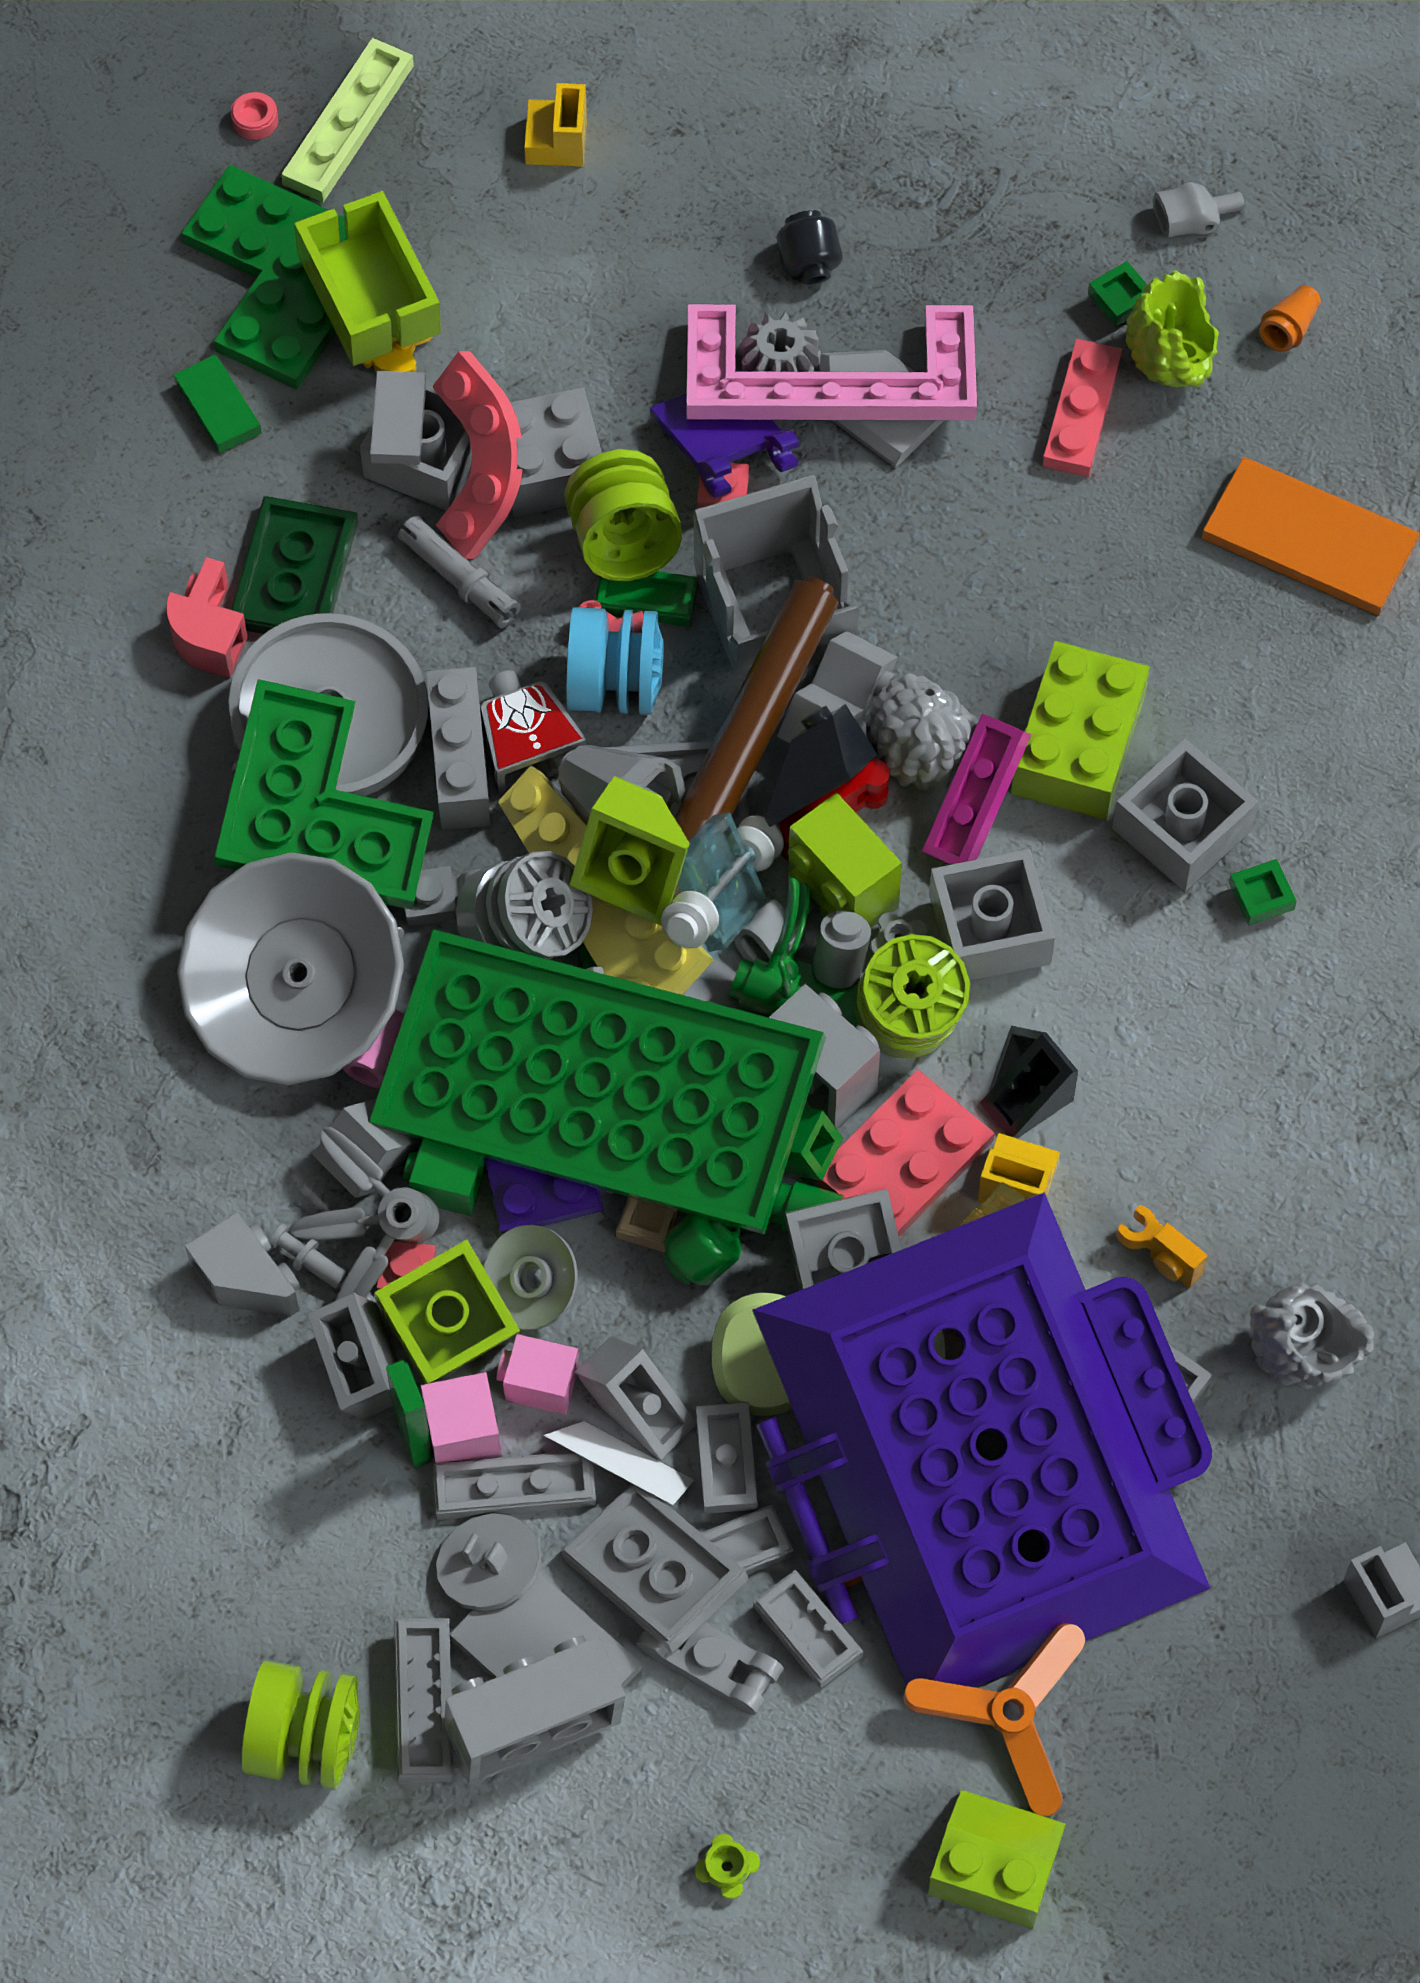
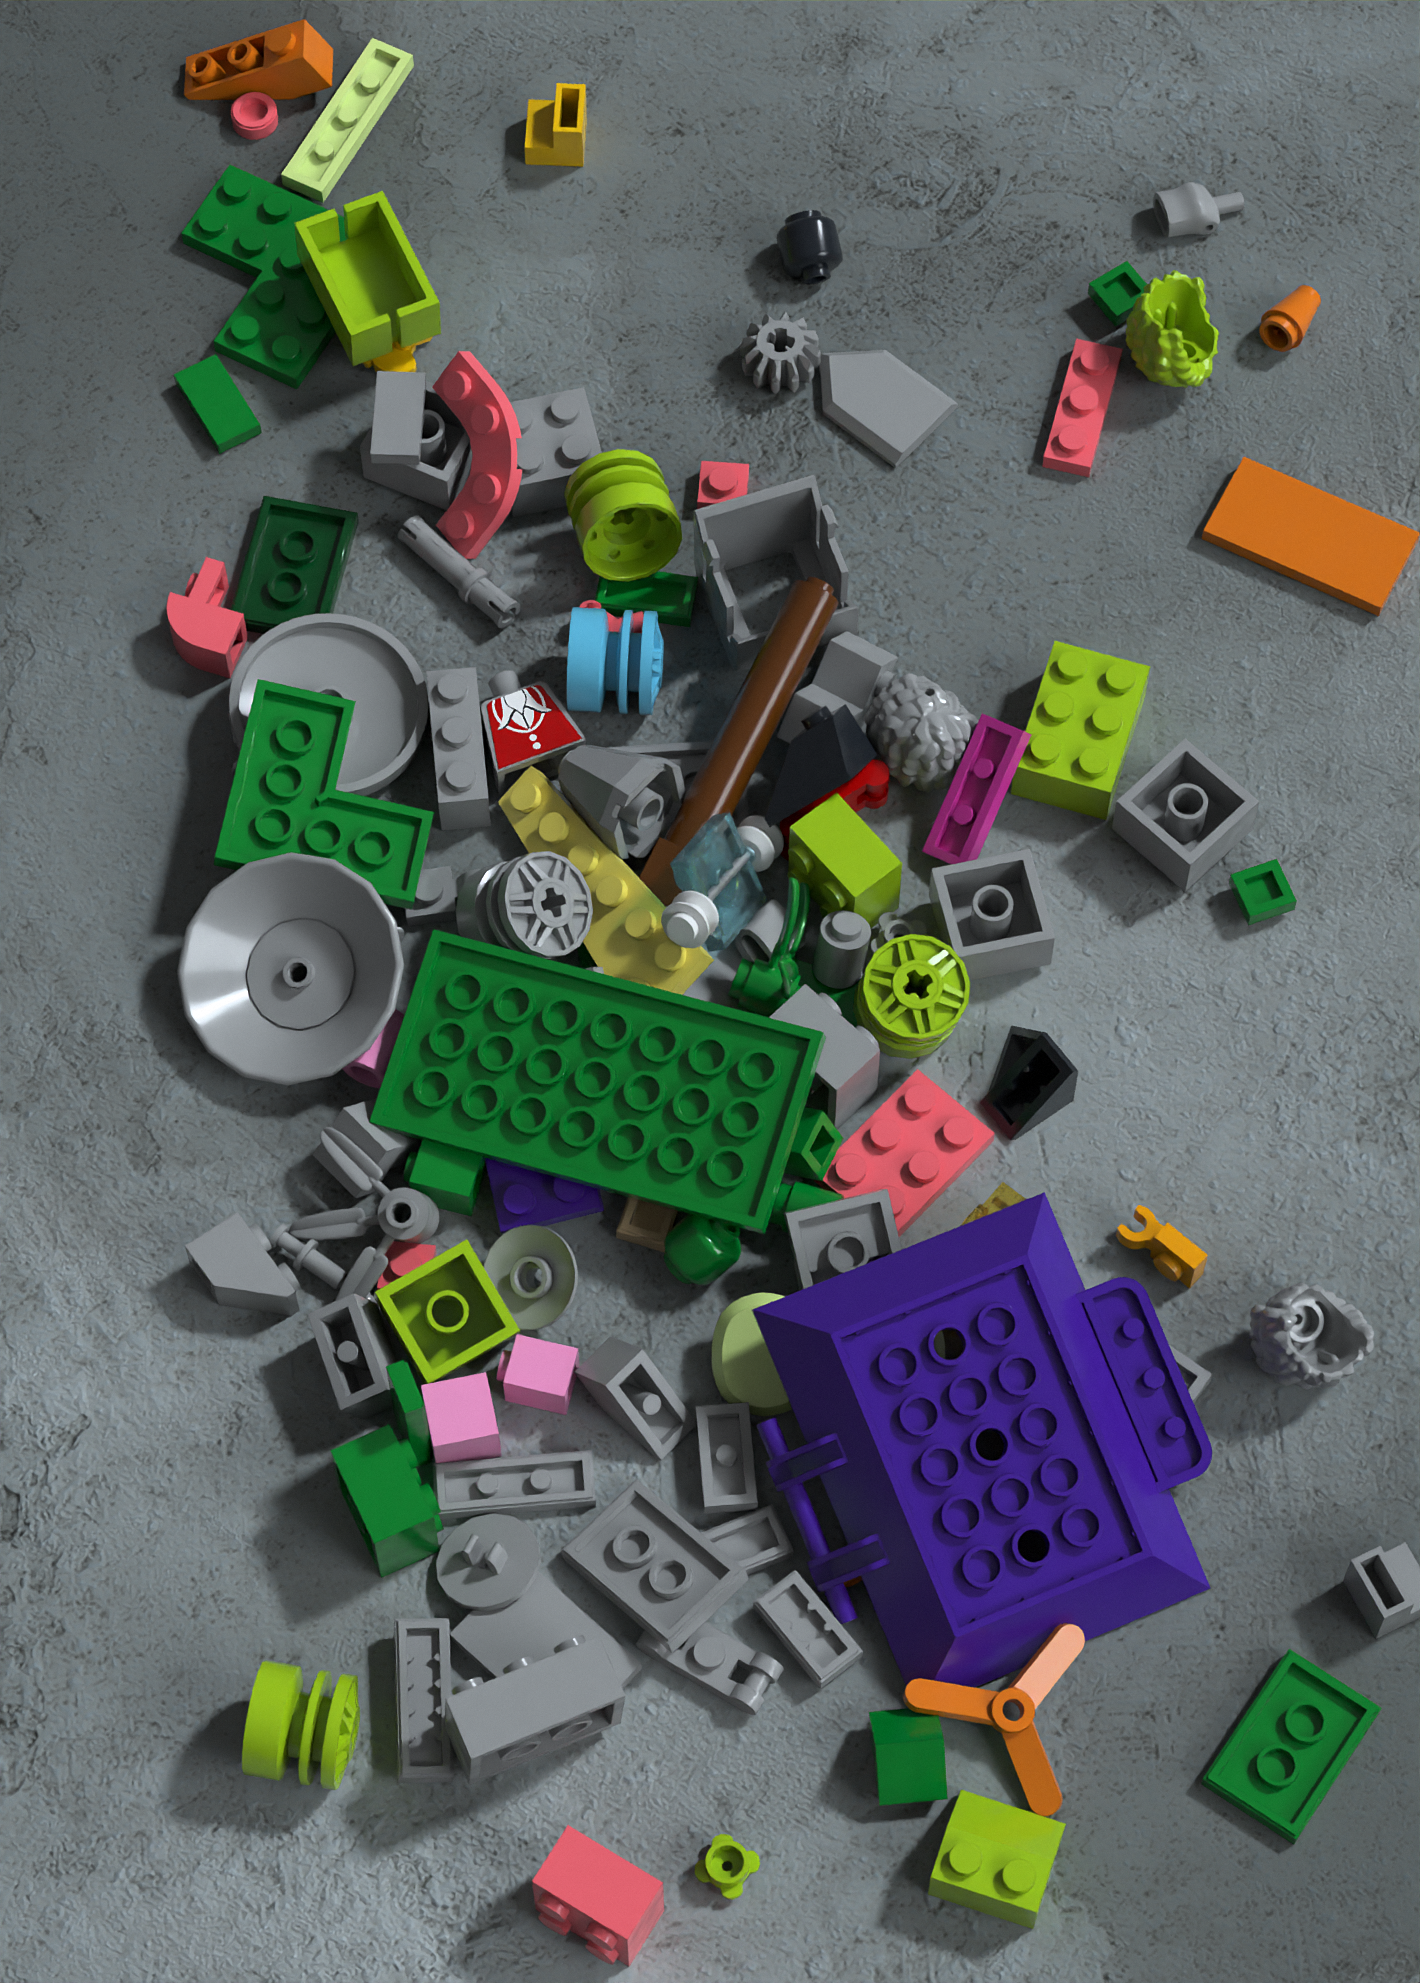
white sticker [543,1421,694,1505] -> none
lime slope [570,776,690,926] -> none
dark purple flag [650,393,799,499] -> none
bright pink plate [687,304,977,420] -> none
yellow piece [977,1133,1060,1209] -> none
none -> orange slope [184,19,333,100]
none -> green brick [330,1424,444,1578]
none -> coral brick [532,1825,664,1967]
none -> green piece [869,1708,948,1806]
none -> green tile [1201,1649,1382,1845]

